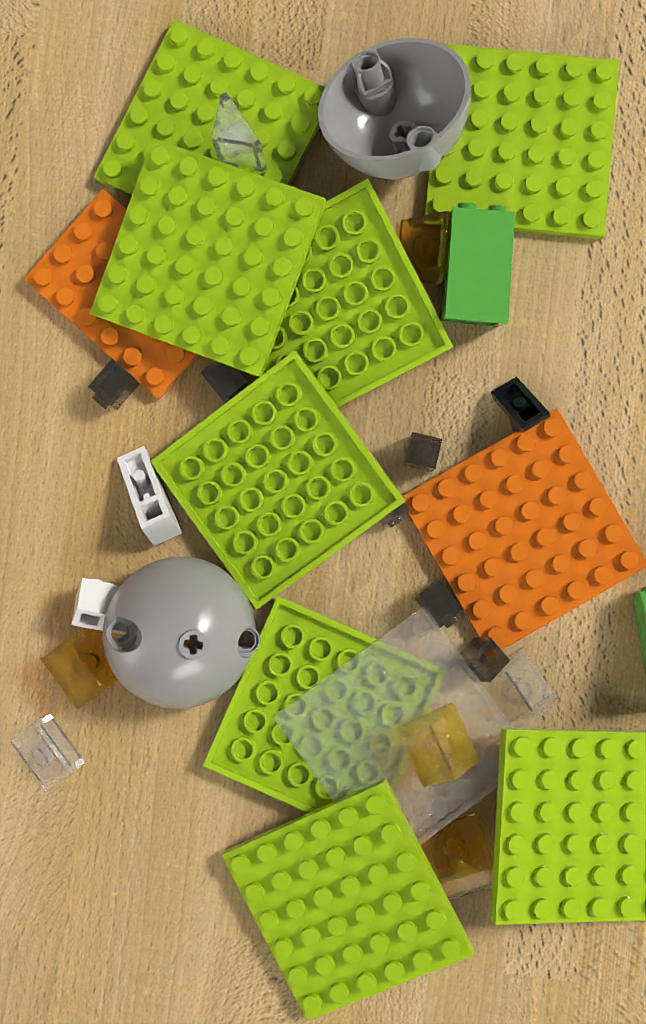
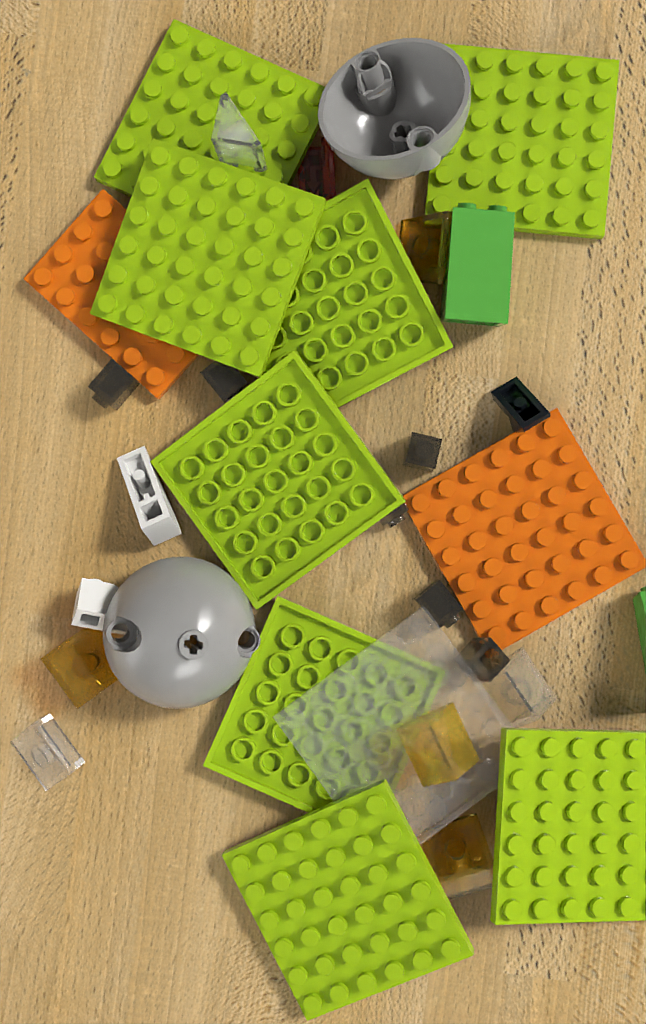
none -> clear red panel [298,137,336,201]

